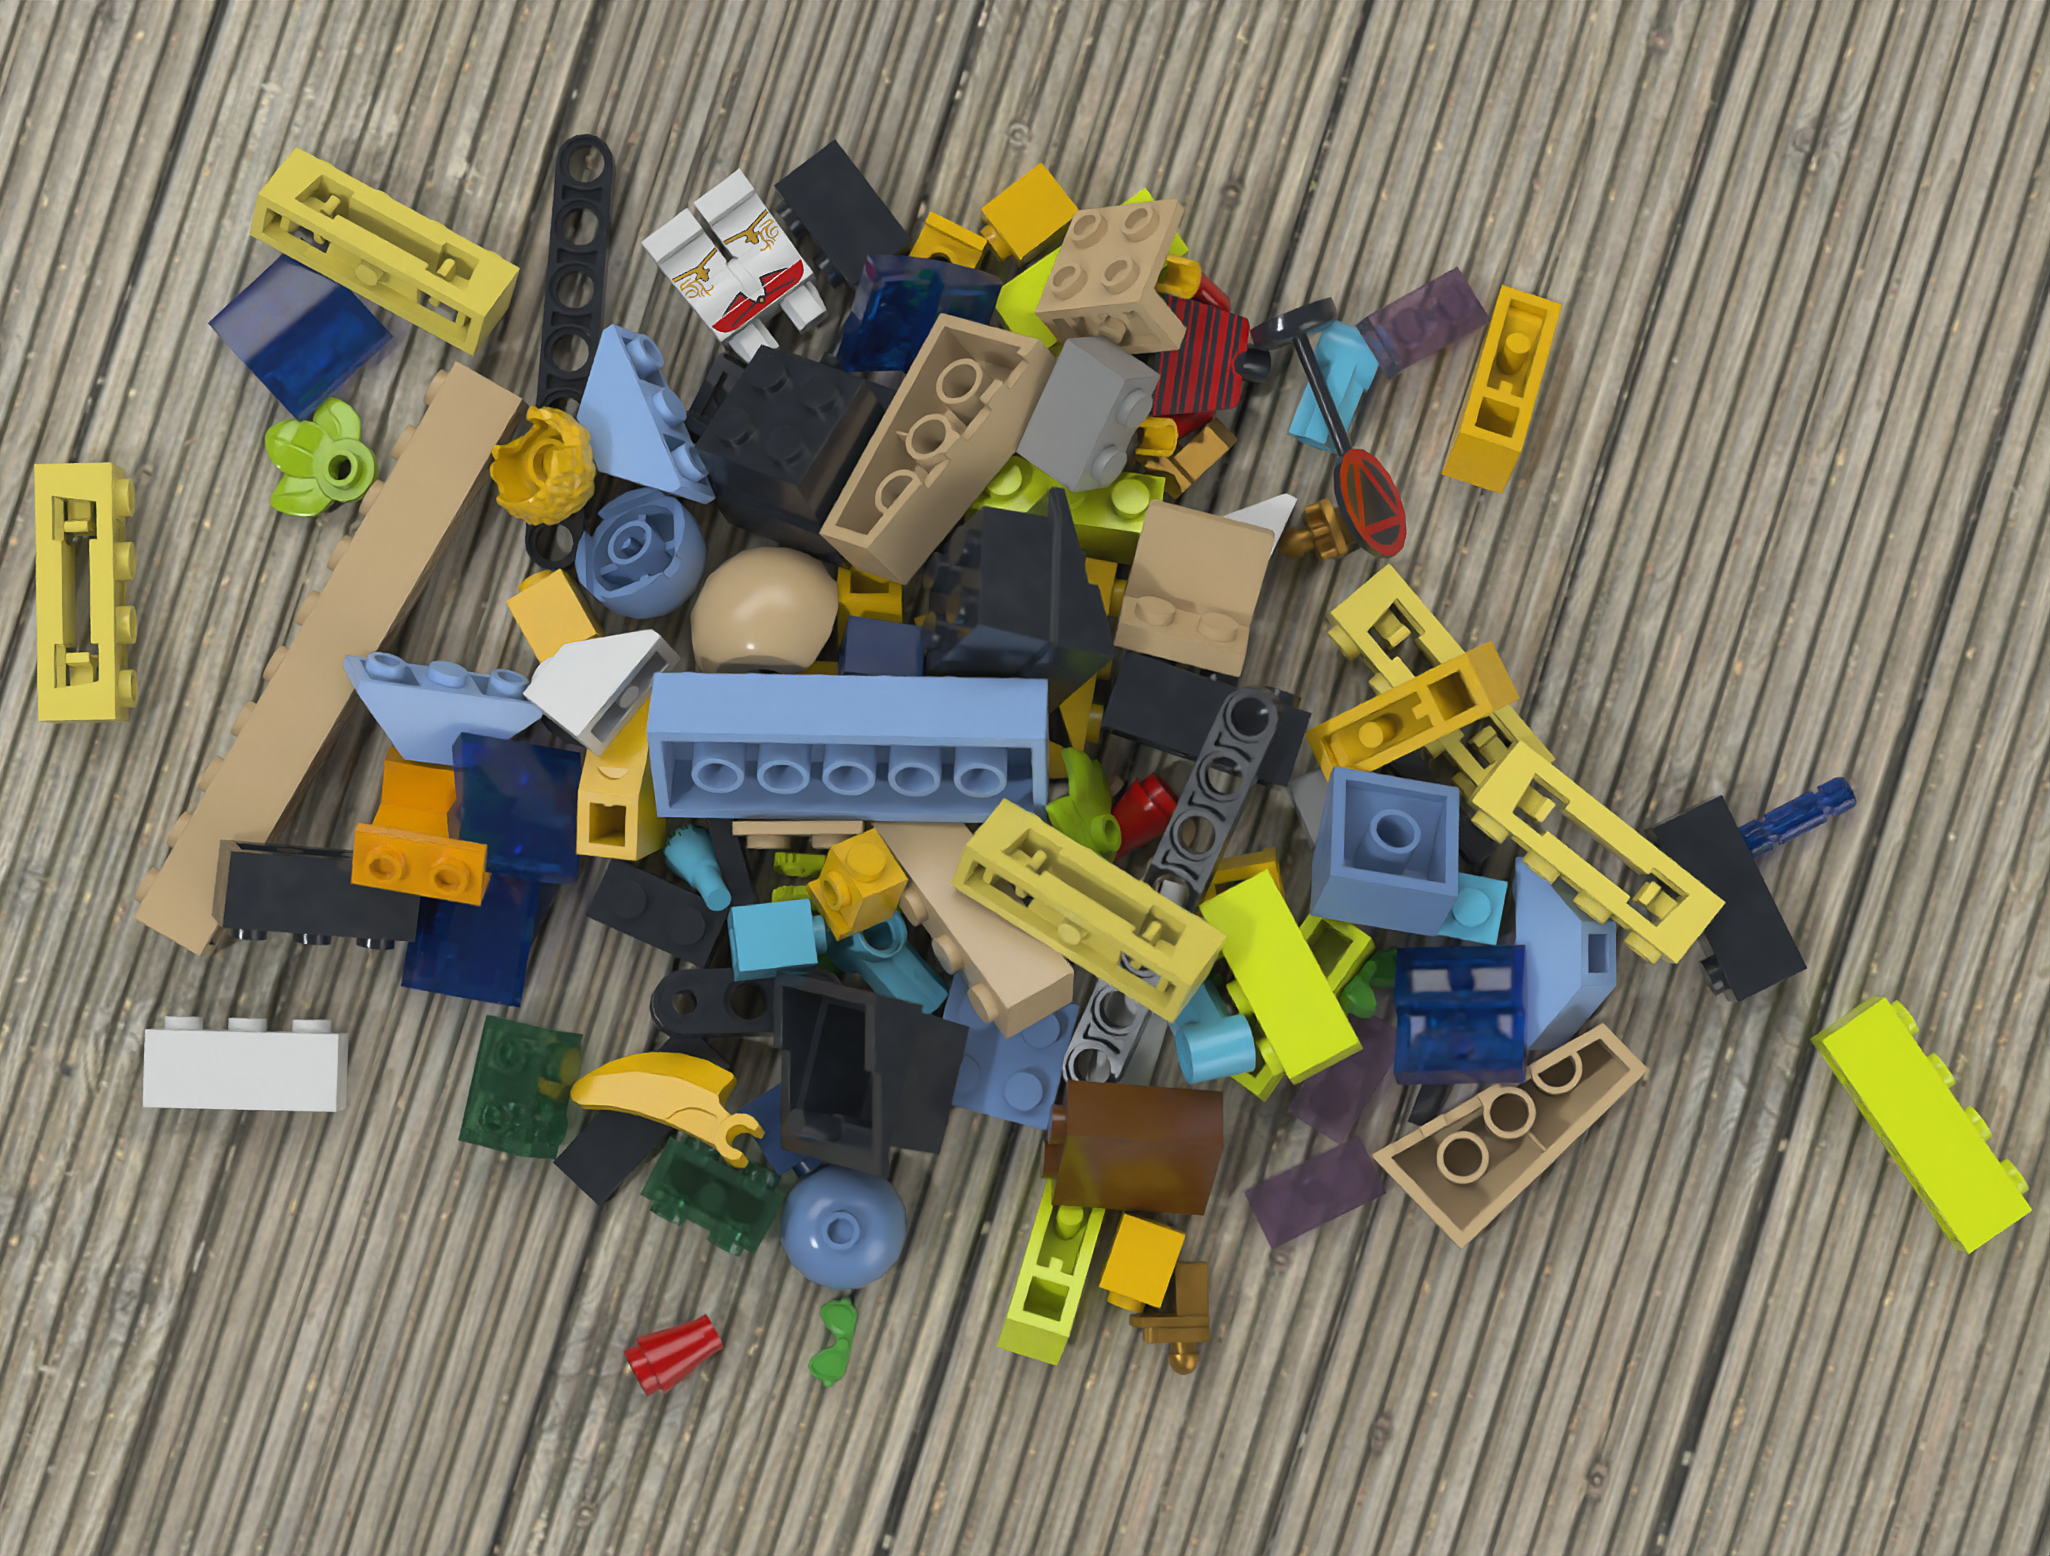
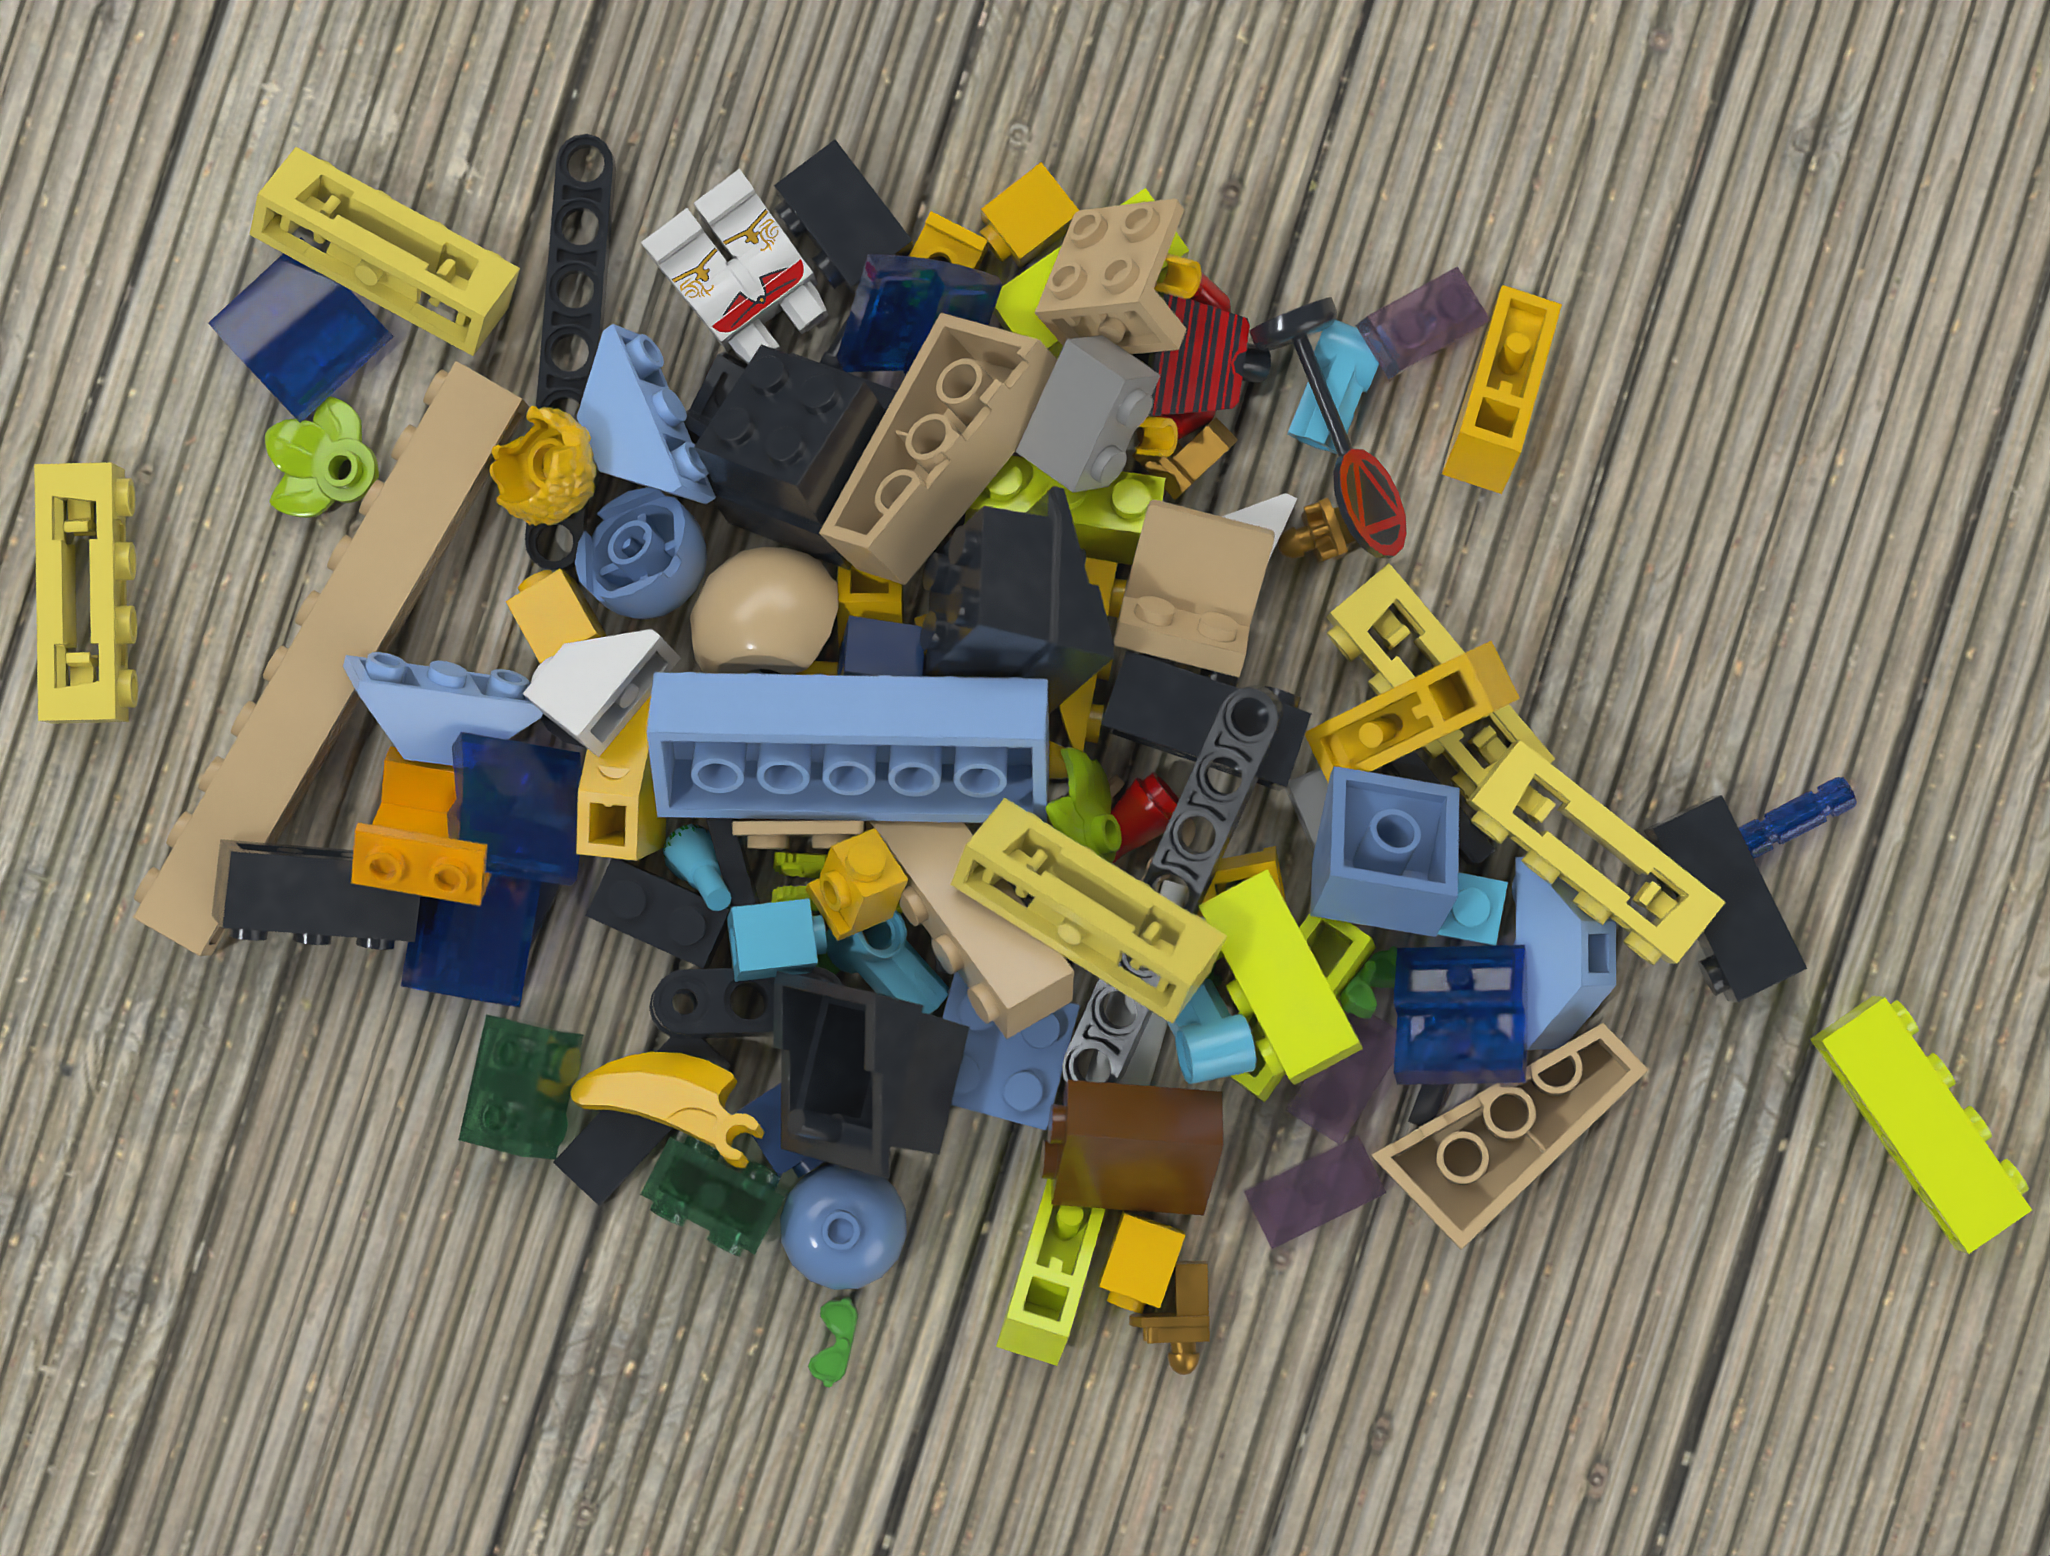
white brick [143,1016,349,1112] -> none
red cone [623,1314,724,1397] -> none

